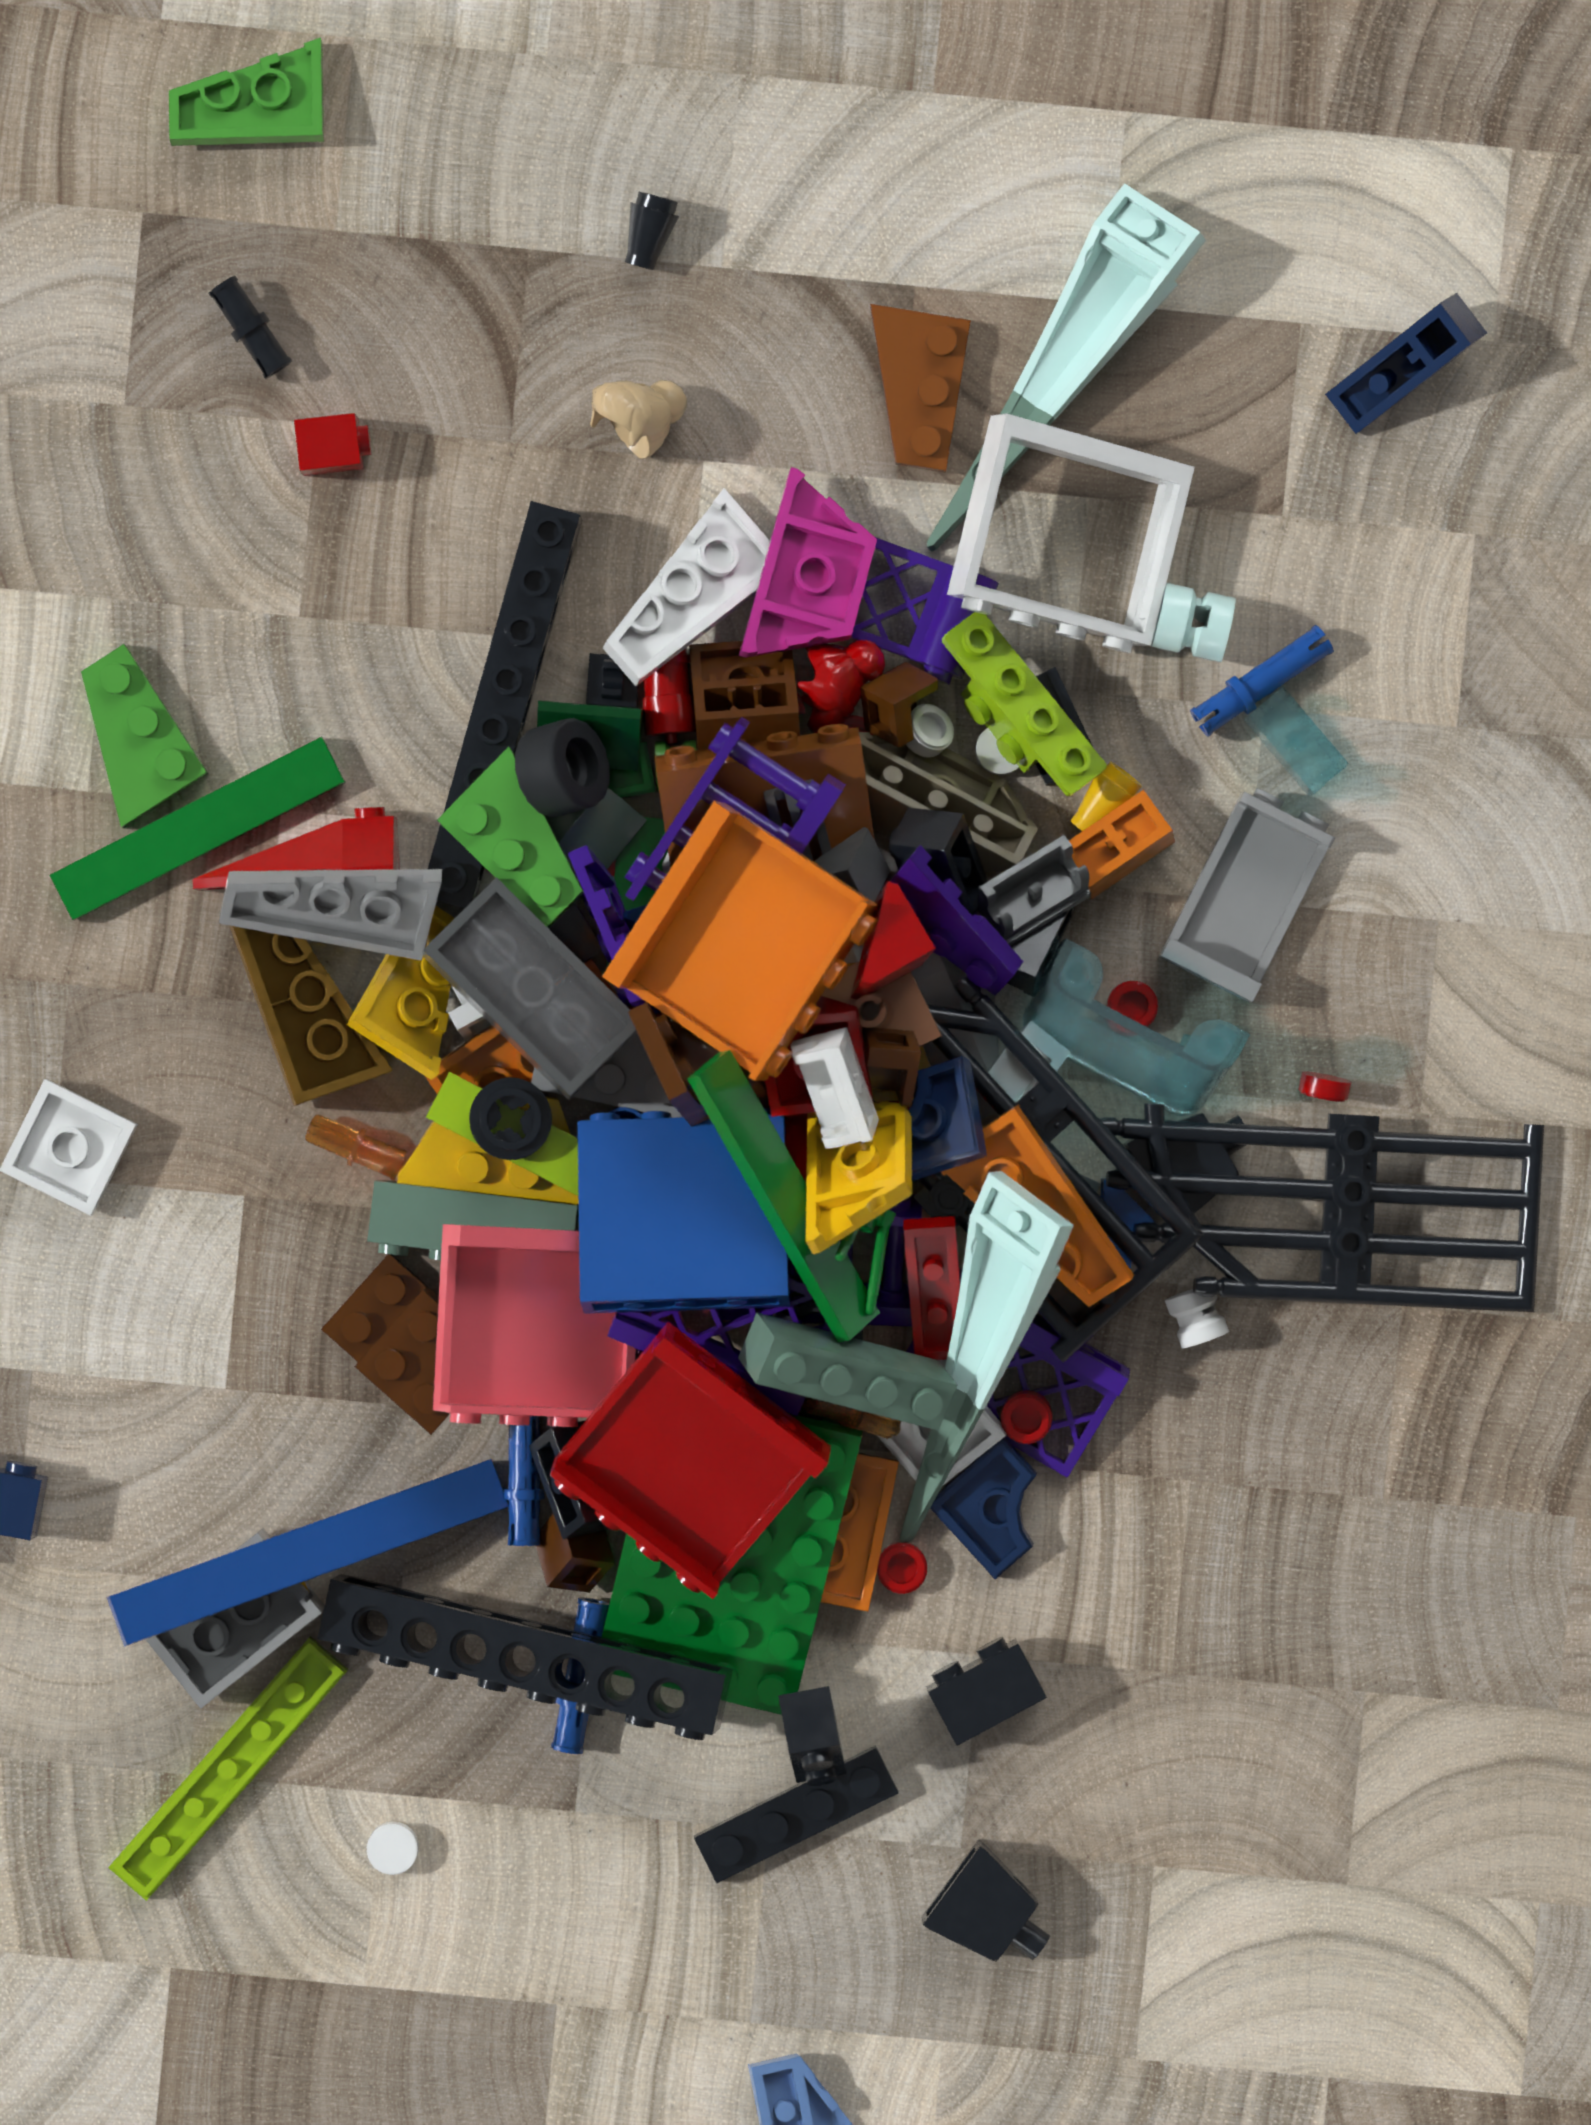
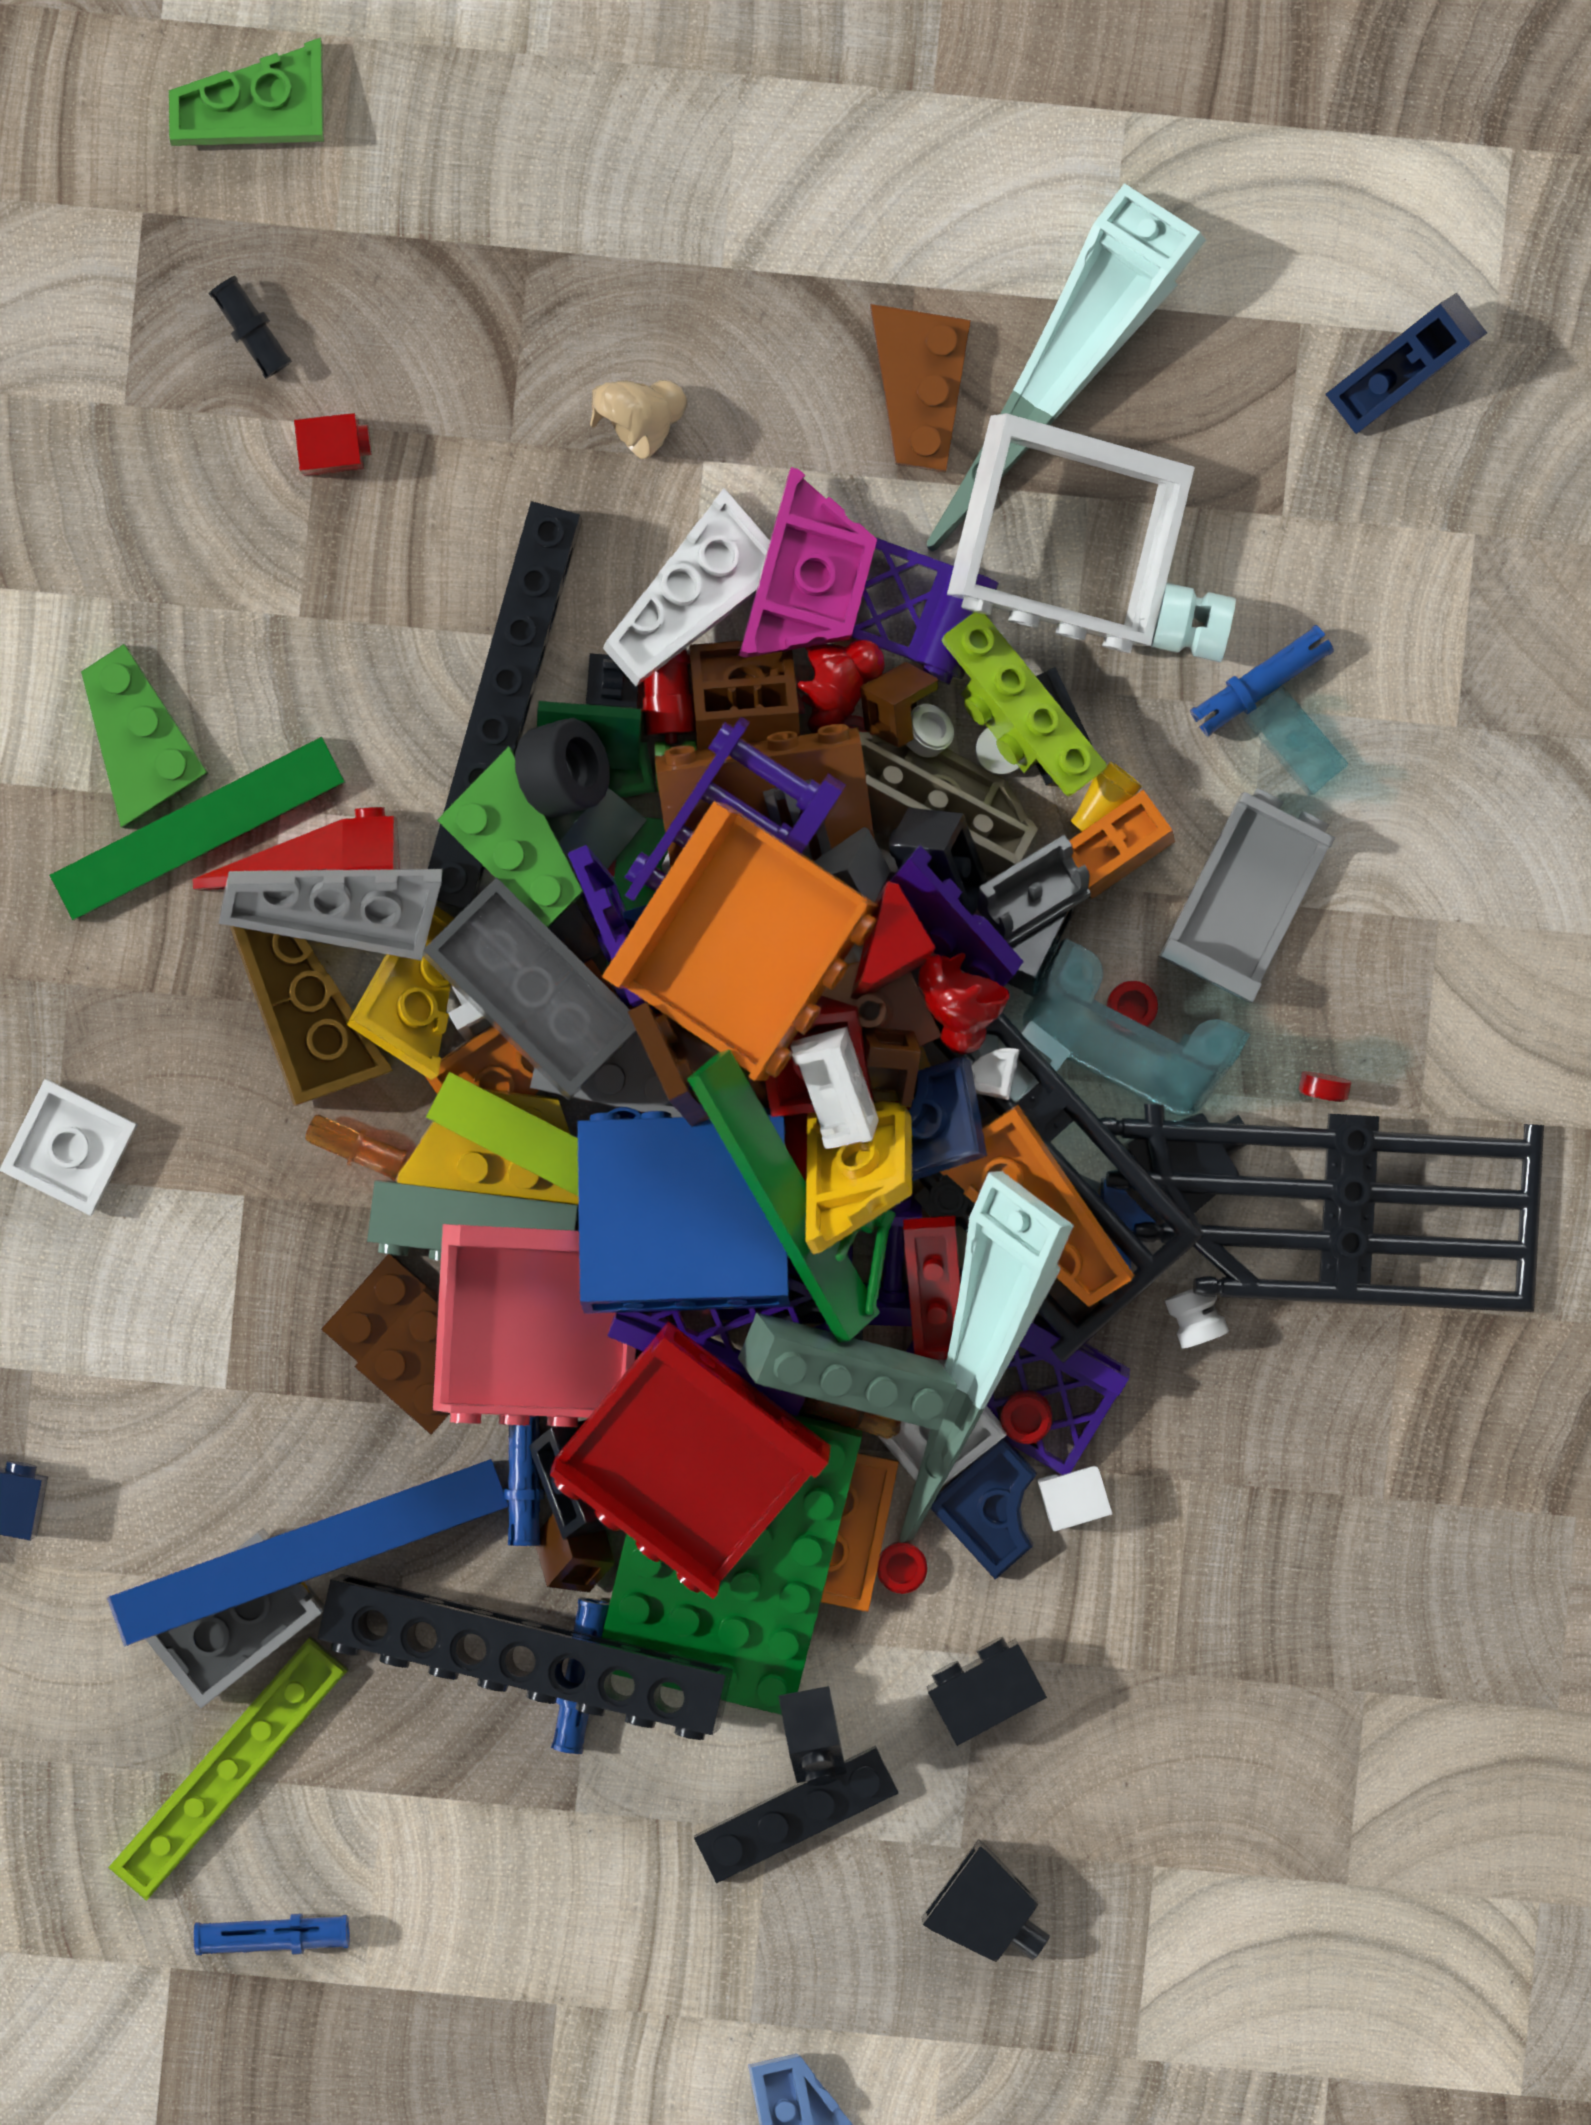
white tile [367,1822,419,1875] -> none
black gear [469,1077,552,1160] -> none
black cone [625,191,679,270] -> none
none -> blue pin [194,1913,350,1956]
none -> red piece [918,953,1010,1055]
none -> white tile [971,1048,1020,1100]
none -> white panel [1037,1466,1112,1532]

